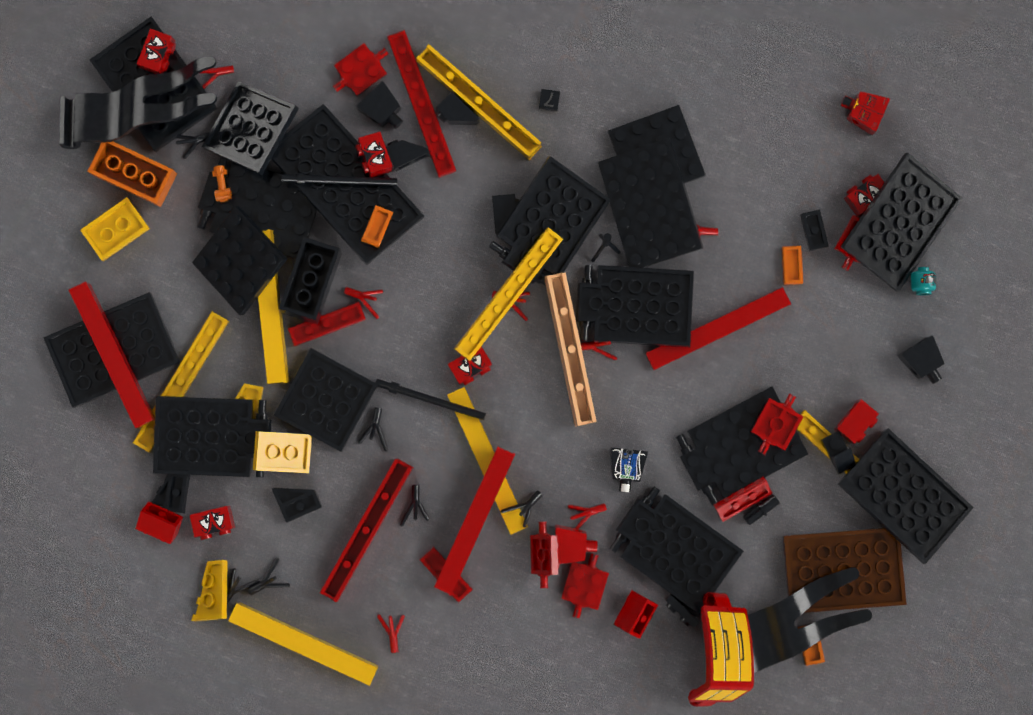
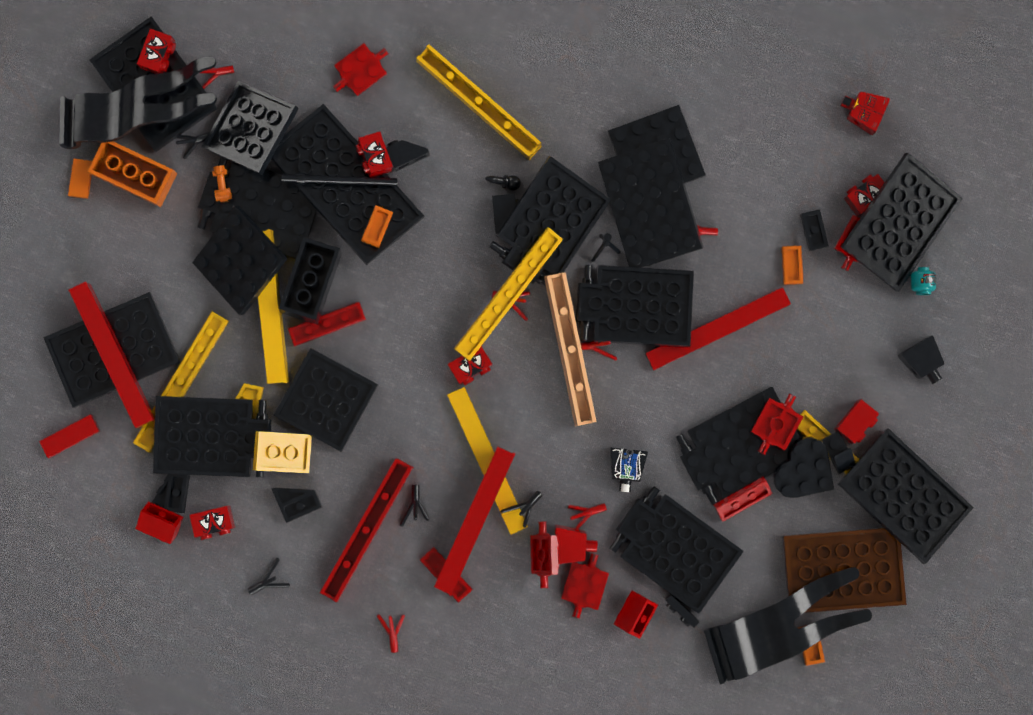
yellow plate [80,197,150,262] -> none
yellow wing [191,560,227,621] -> none
black plant [227,568,260,604] -> none
yellow tile [228,602,378,686] -> none
red plant [344,287,383,319] -> none
black torso [356,81,403,129] -> none
black plant [358,407,388,451] -> none
black bar [375,379,486,420] -> none
red tile [387,30,456,178] -> none
black slope [436,92,479,125] -> none
black tile [539,89,560,111] -> none
panel [688,592,754,707] -> none
black axle [743,494,780,525] -> none
none -> red tile [39,414,100,458]
none -> orange tile [68,158,92,199]
none -> black bar [485,175,520,190]
none -> black plate [773,437,834,498]

